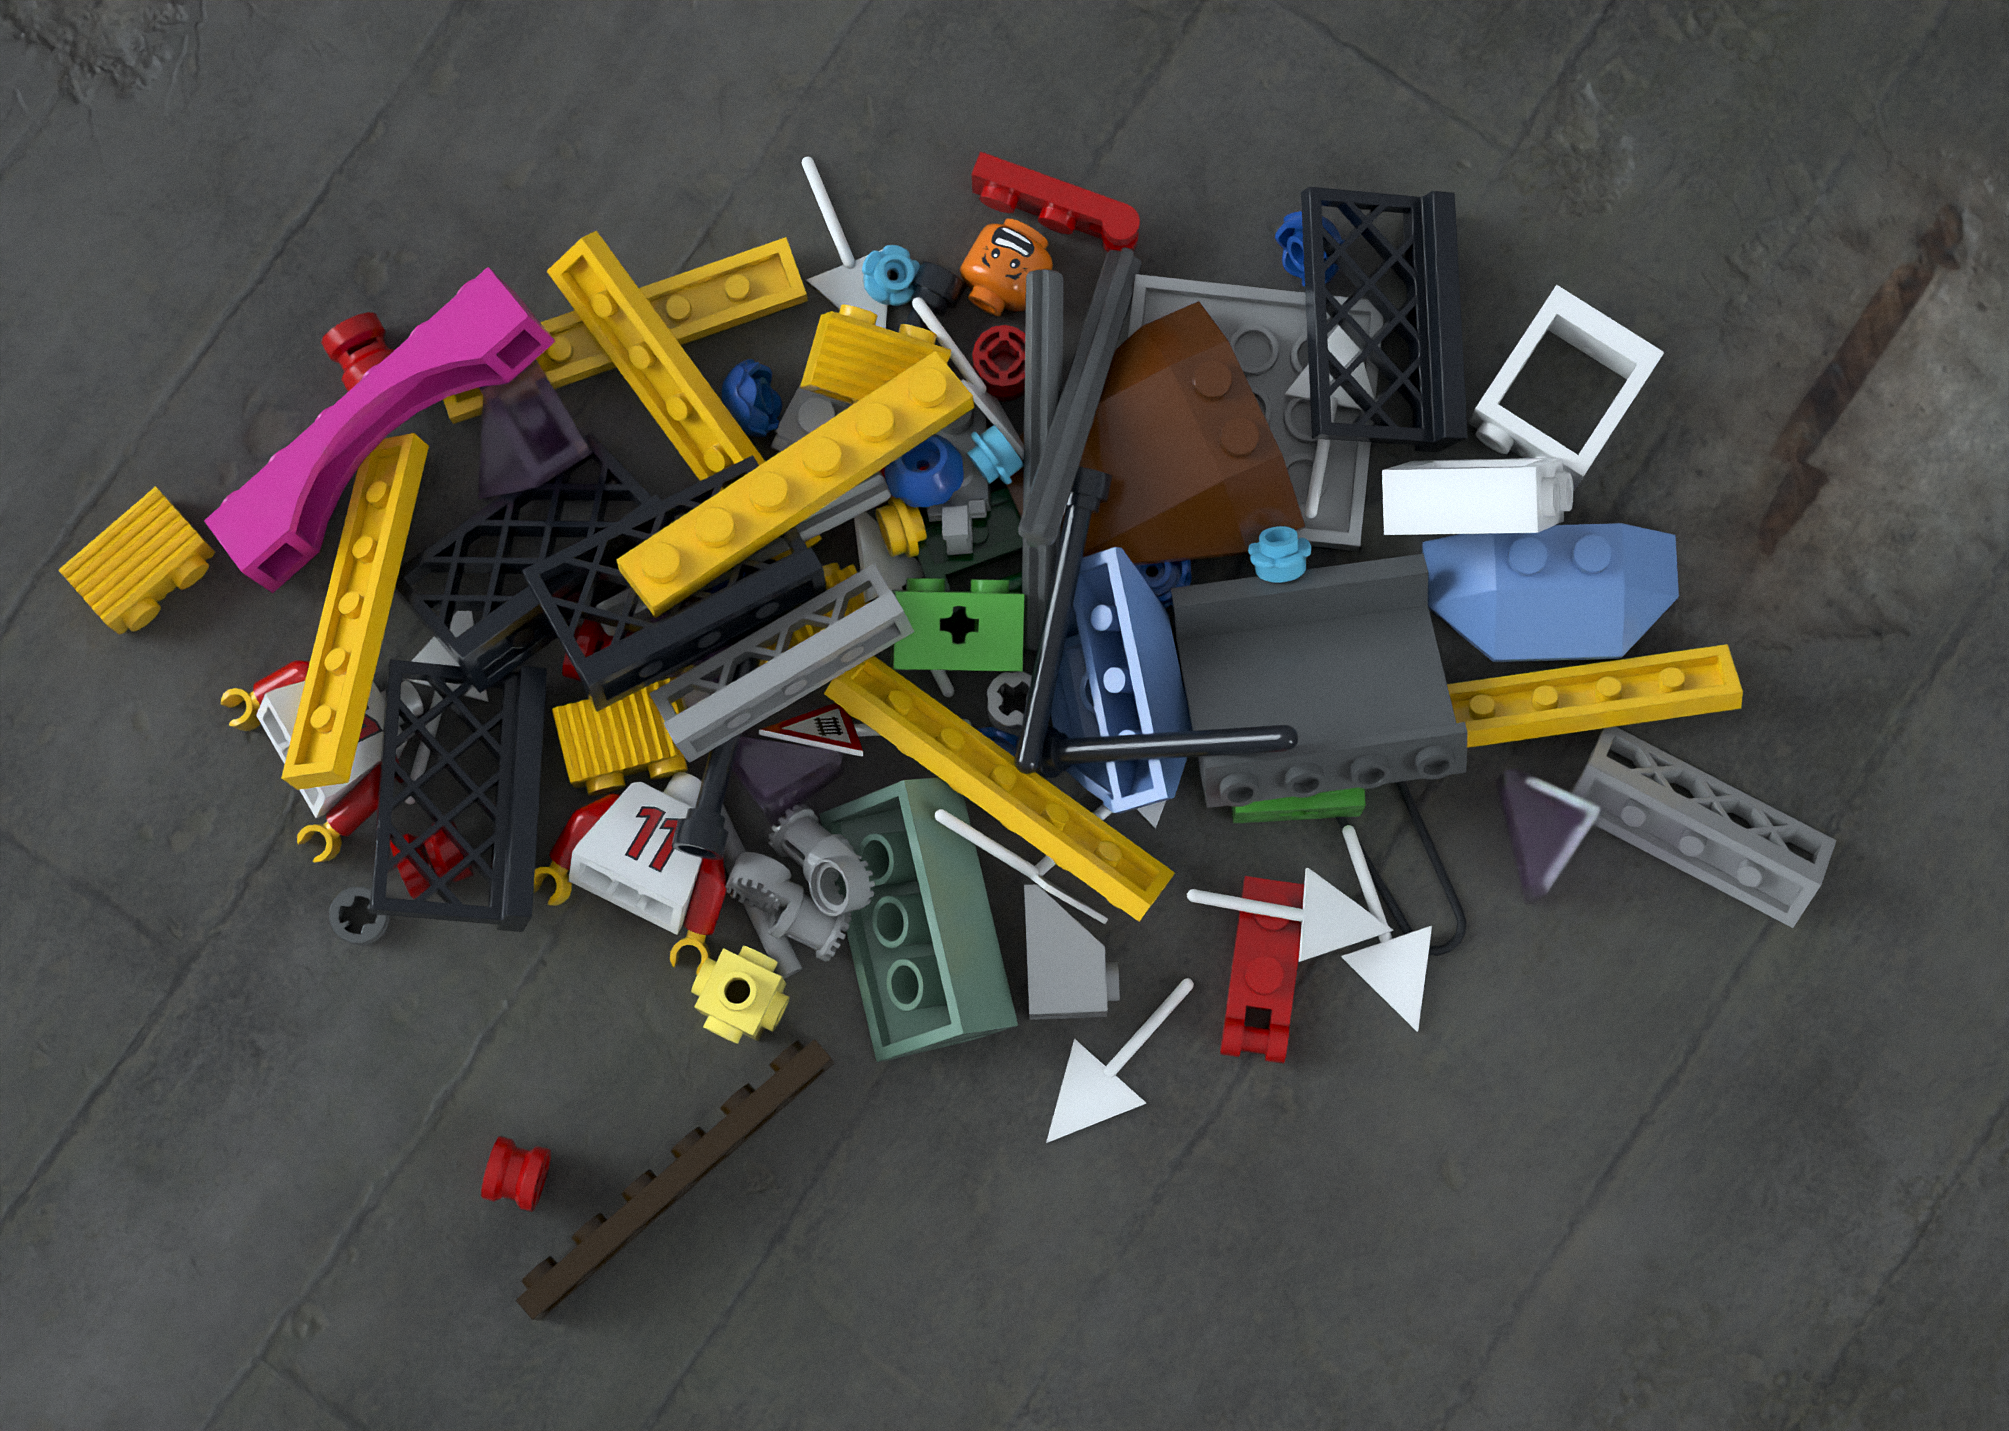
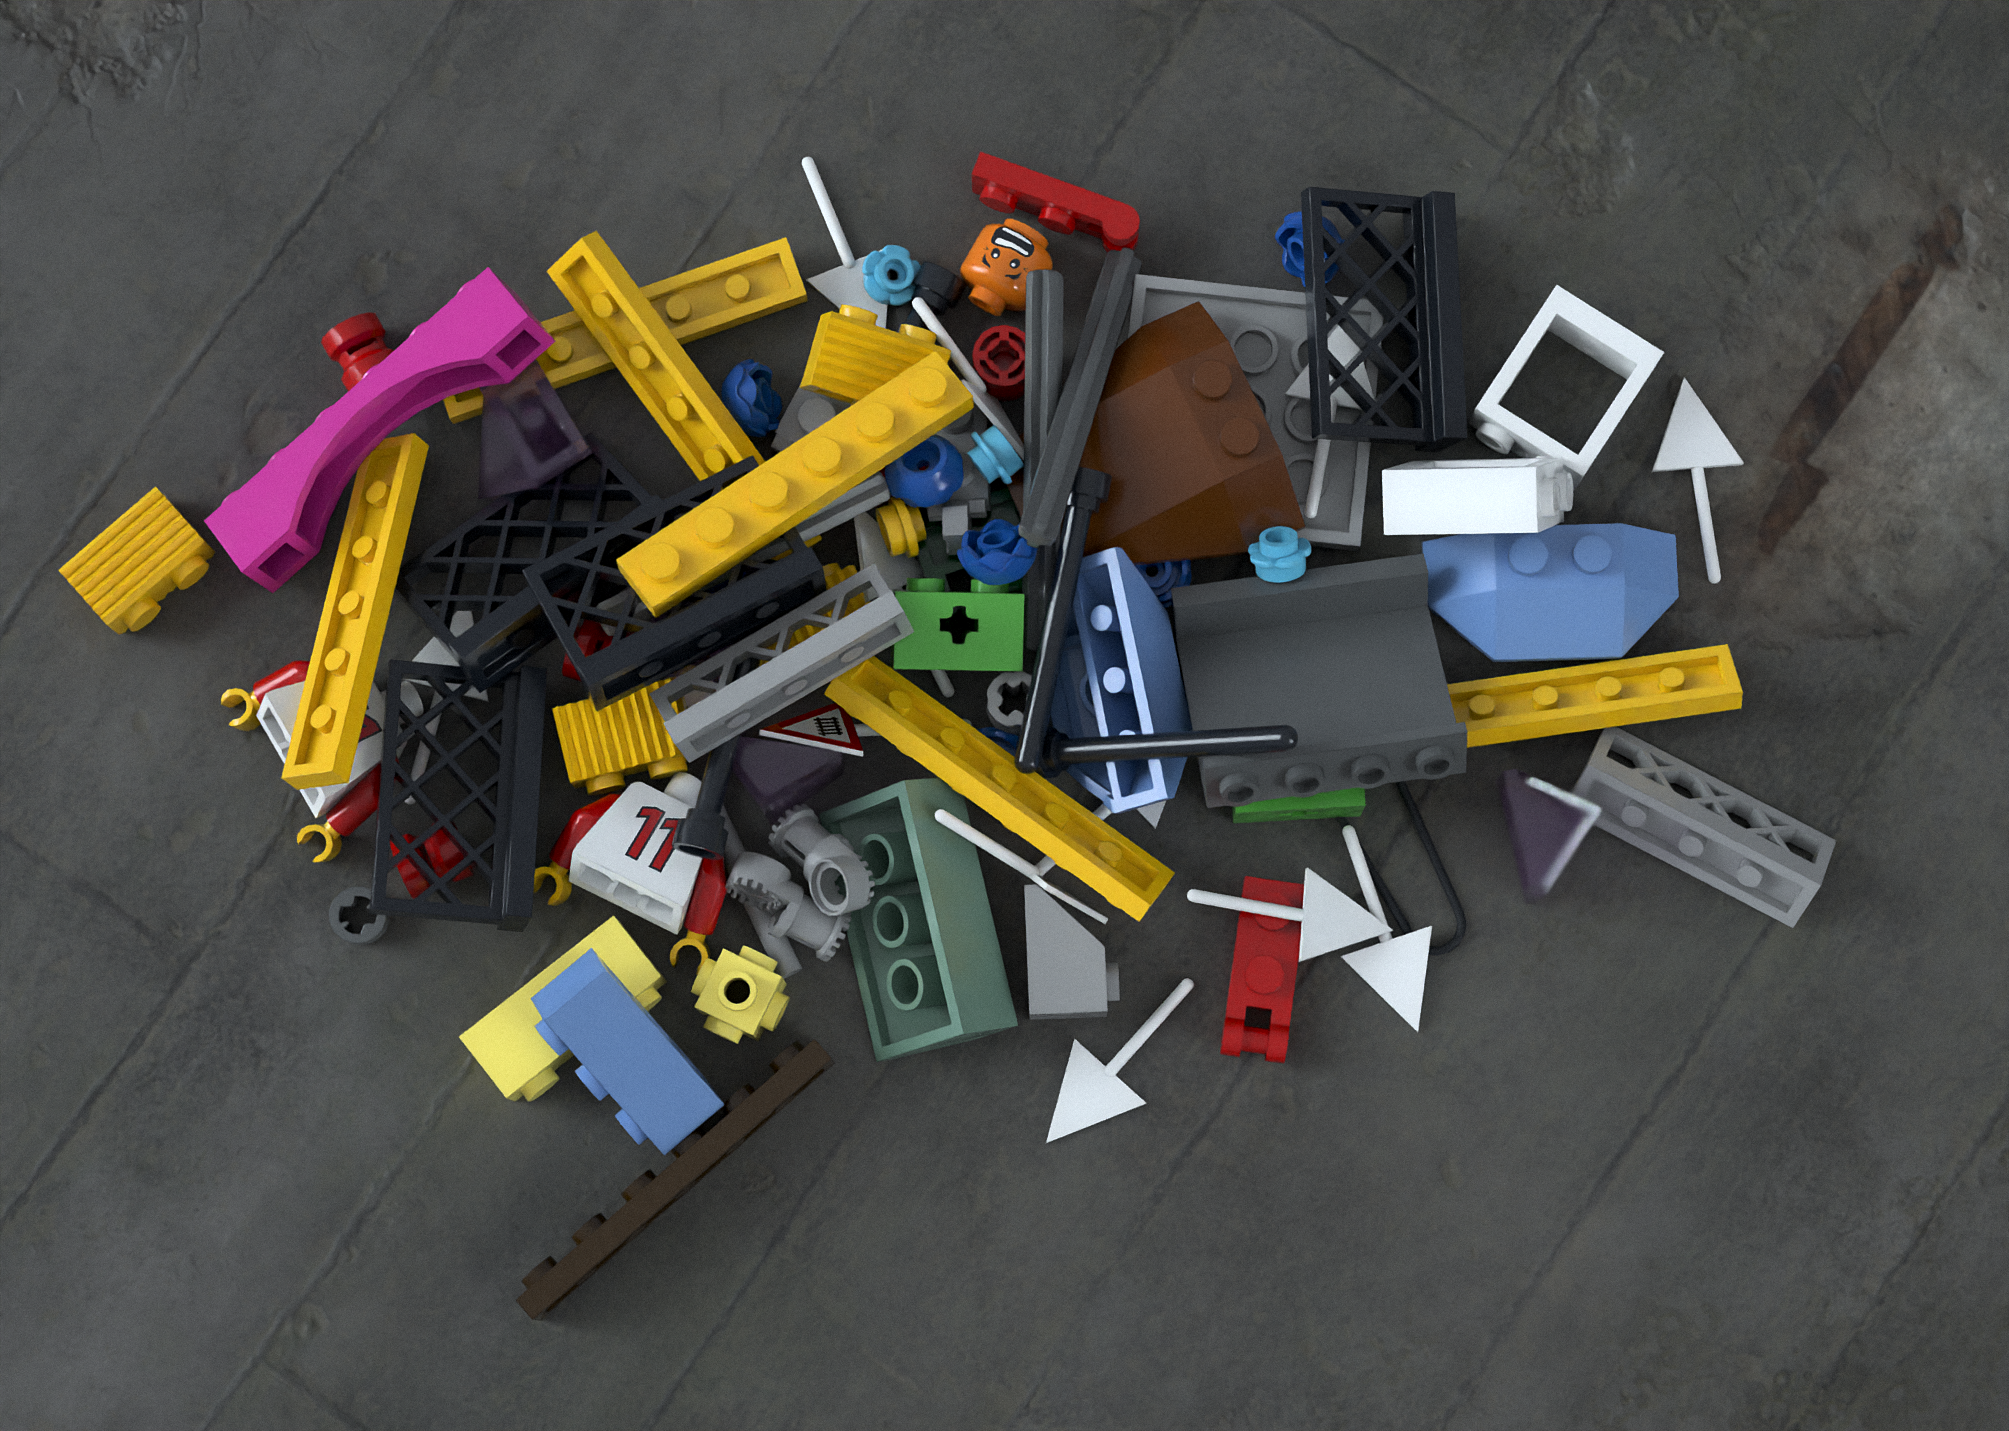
red wheel [481,1136,551,1212] -> none
none -> light yellow brick [459,915,667,1102]
none -> medium blue brick [531,948,725,1156]
none -> blue plate [957,519,1038,585]
none -> white piece [1652,377,1744,584]

